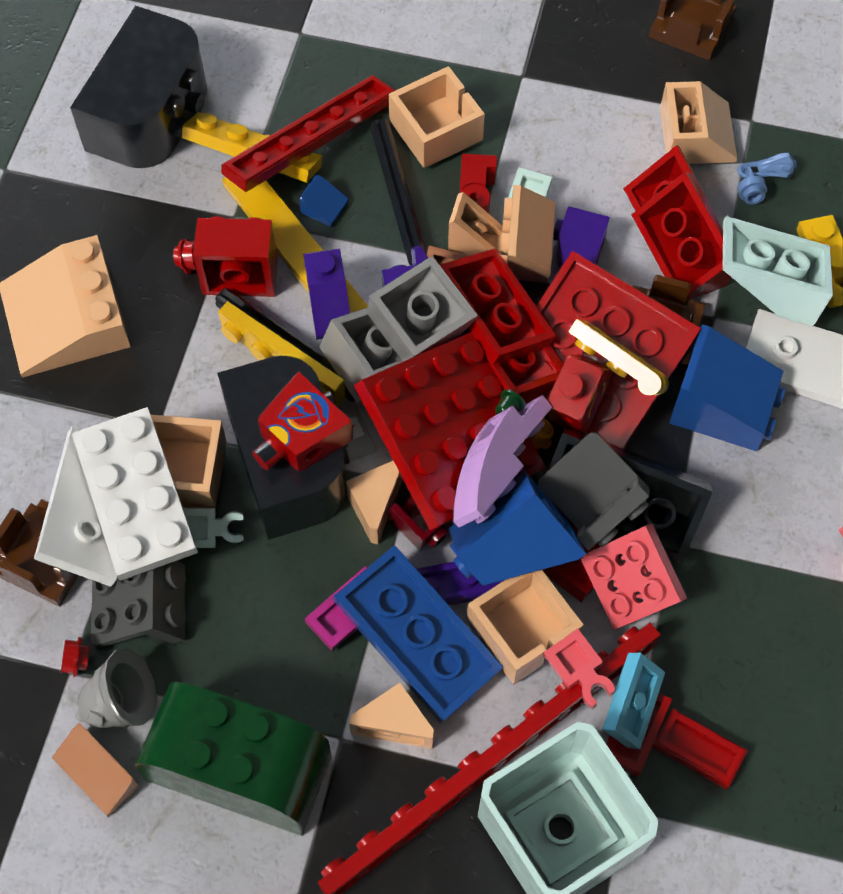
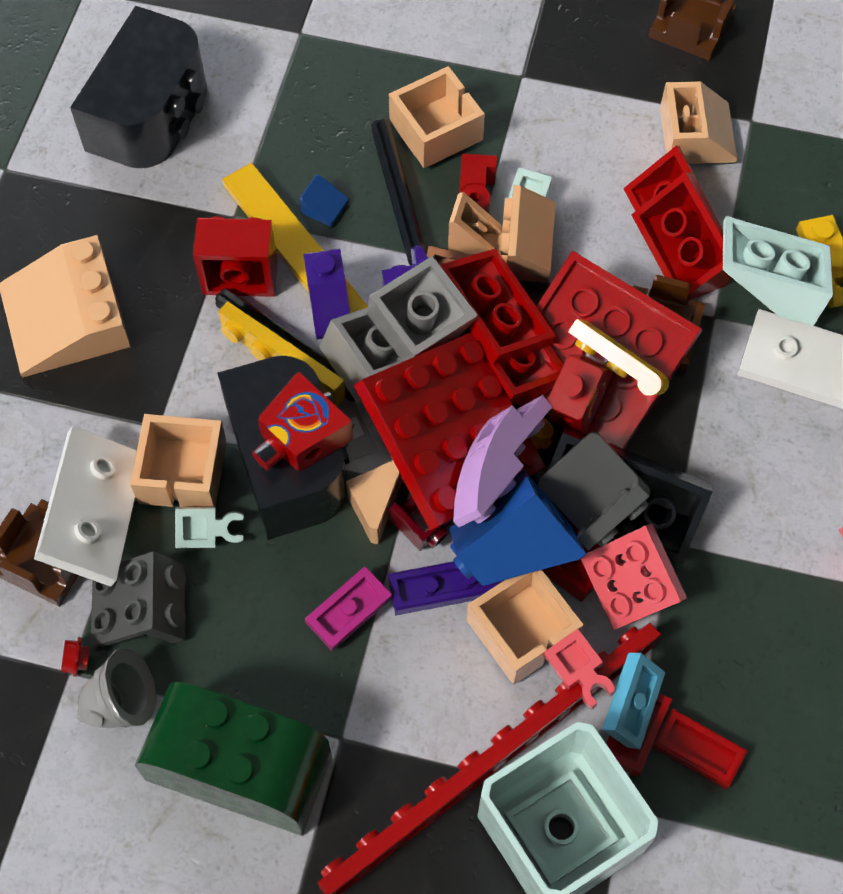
nougat slope [52,723,140,817] -> none
white plate [71,407,198,581] -> none
red plate [173,238,196,274] -> none
yellow plate [182,112,323,183] -> none
red tile [221,75,395,192] -> none
blue plate [332,545,503,723] -> none
light nougat slope [349,683,434,749] -> none
dark green piece [495,389,526,415] -> none
dark purple slope [553,206,610,270] -> none
blue slope [669,324,786,452] -> none
medium blue piece [737,153,797,205] -> none

